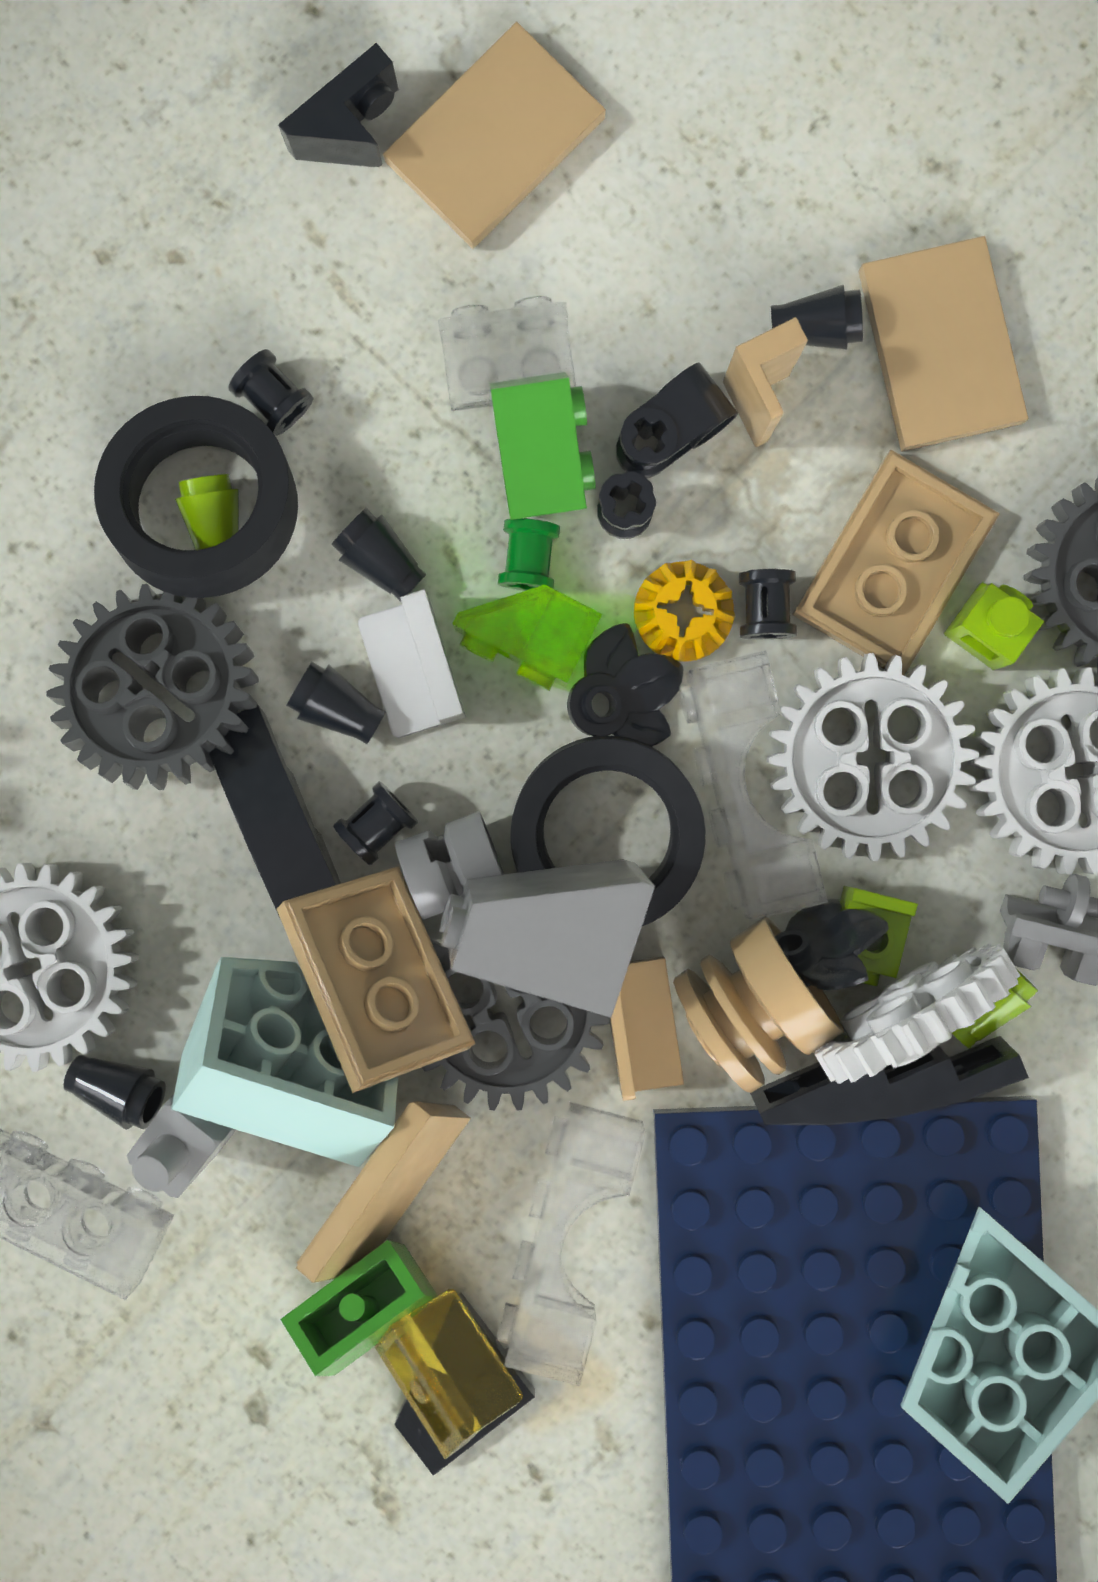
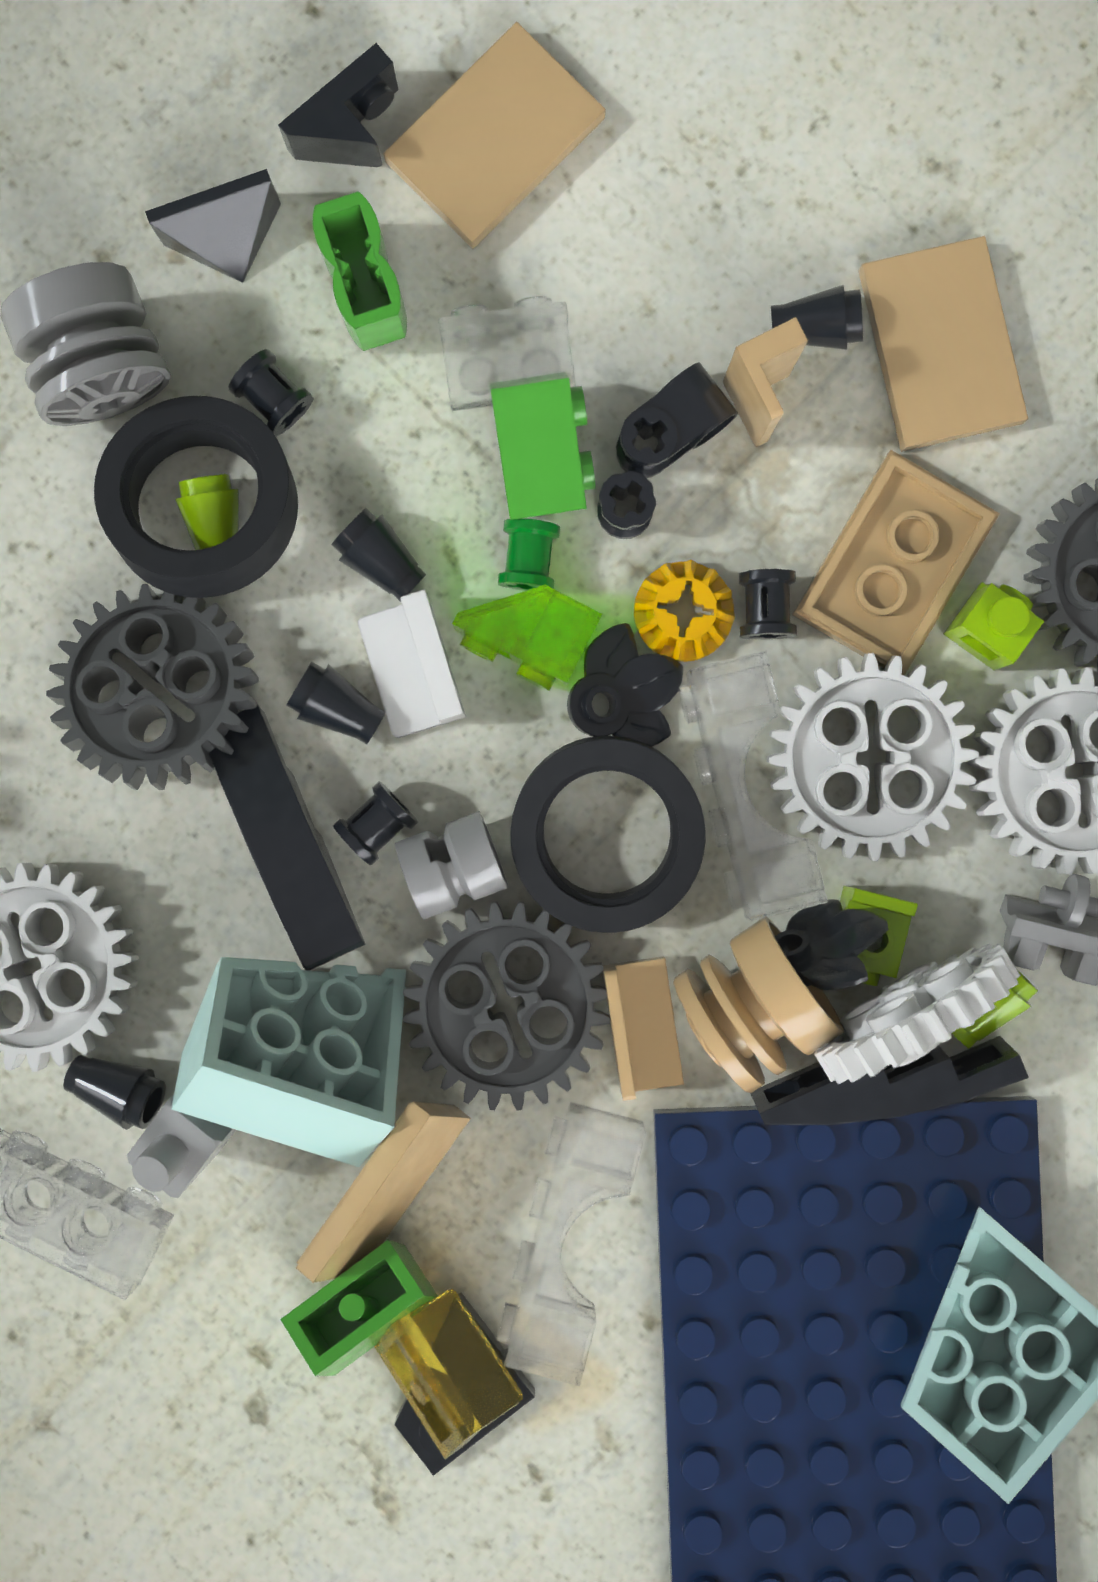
tan tile [277,866,476,1093] -> none
light grey slope [439,859,655,1018] -> none
none -> light grey wheel [0,262,171,426]
none -> slope [145,169,281,283]
none -> bright green brick [313,191,407,351]

